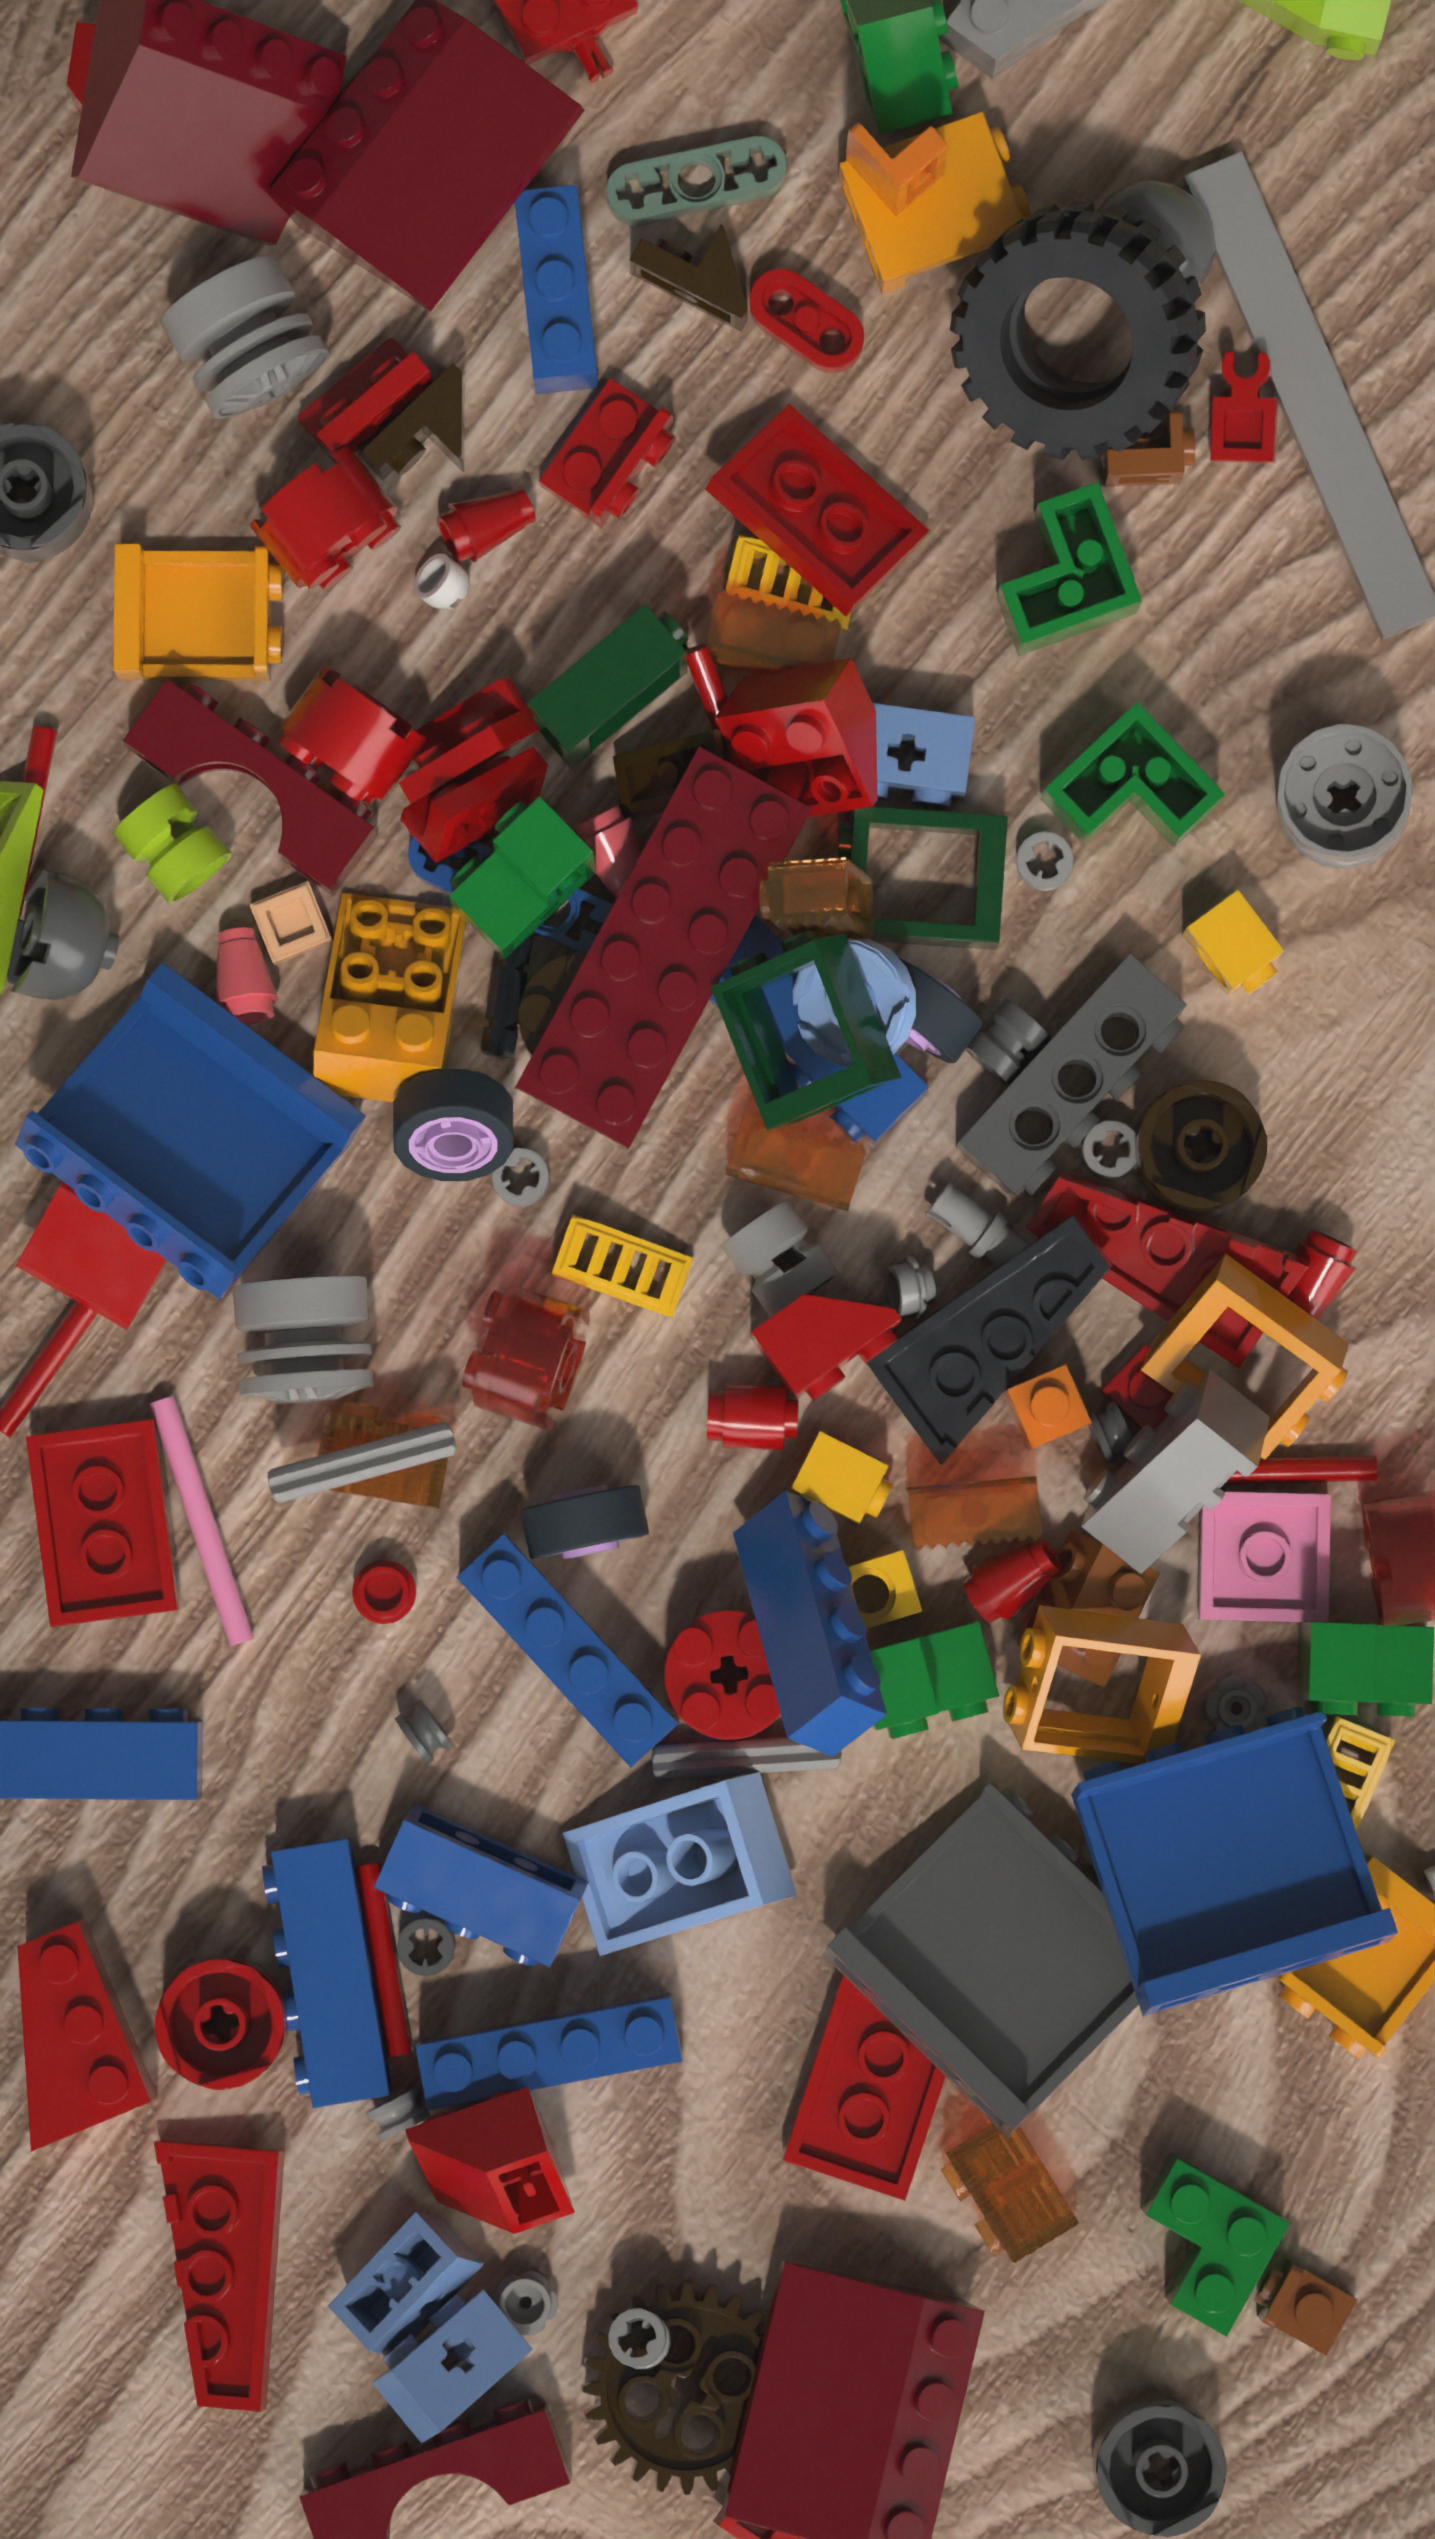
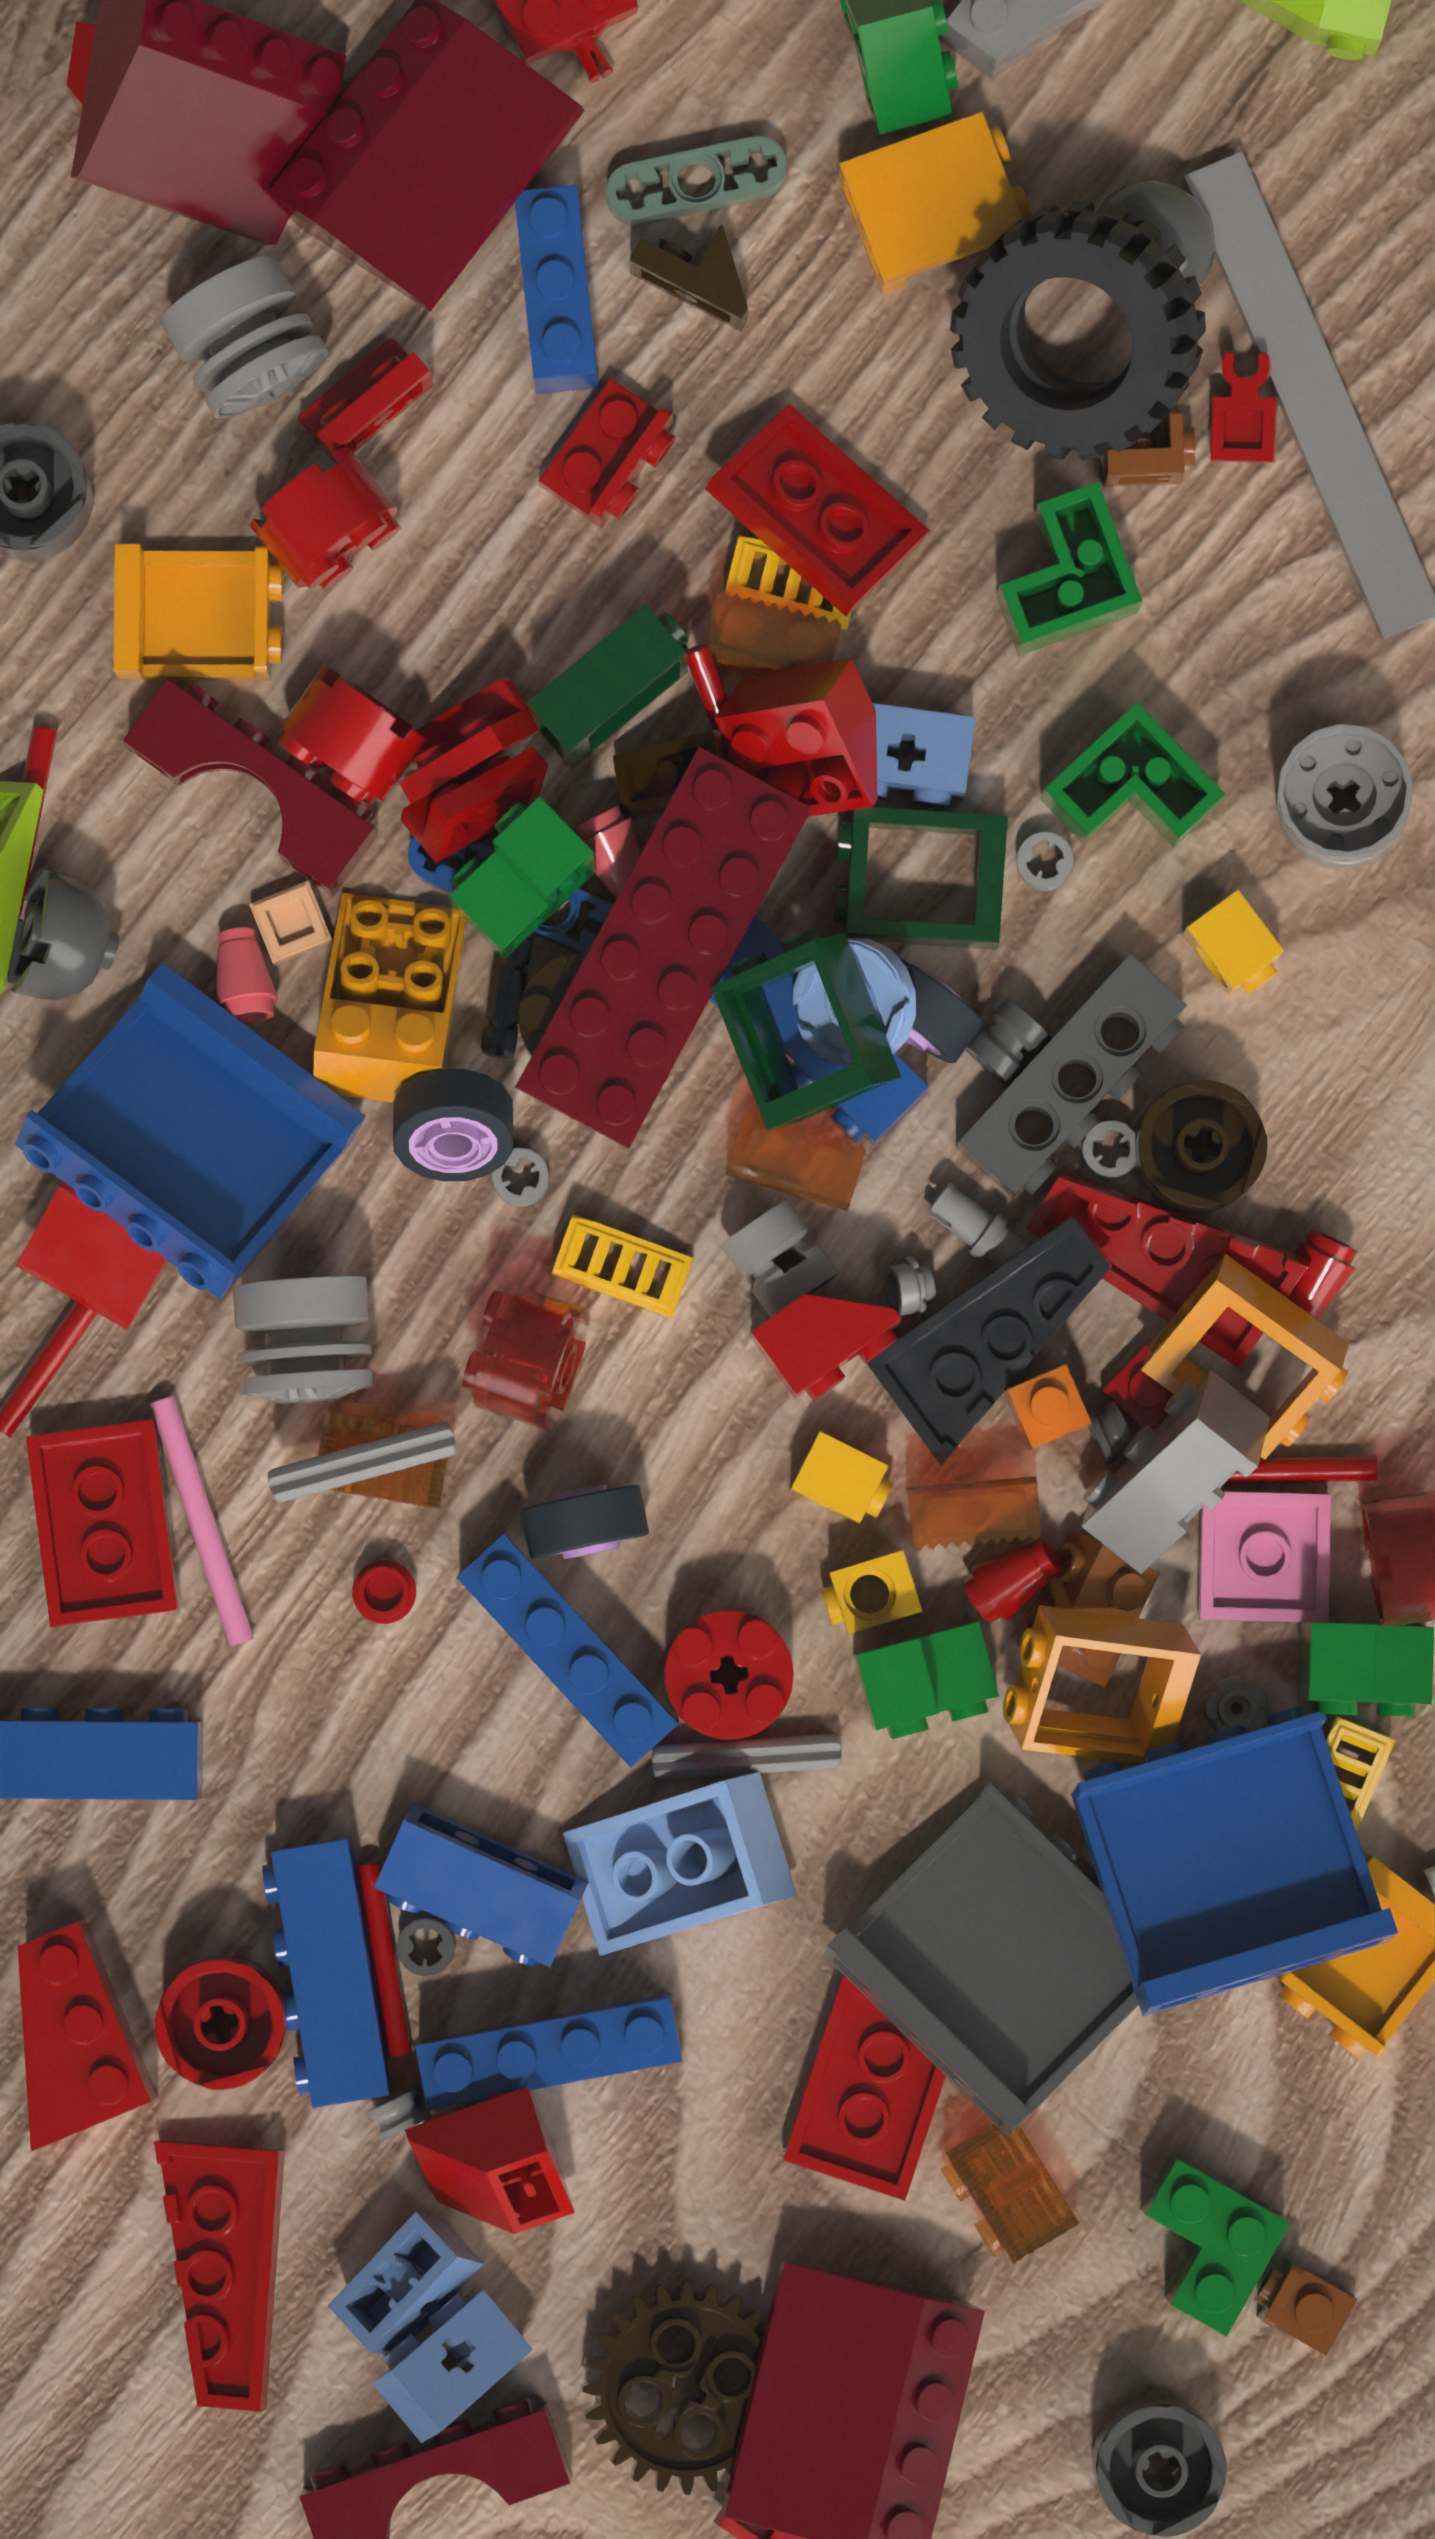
lime wheel [112,783,233,905] -> none
dark brown slope [362,363,465,481] -> none
dark grey bush [394,1700,454,1764] -> none
white hinge [413,553,470,610] -> none
red cone [437,487,536,563] -> none
light grey plate [496,2271,558,2335] -> none
light grey bush [608,2308,671,2369] -> none
red brick [707,1384,799,1451] -> none
blue brick [733,1490,887,1757] -> none
red plate [749,269,864,373] -> none
clear orange brick [759,857,874,939] -> none
orange panel [846,122,948,216] -> none

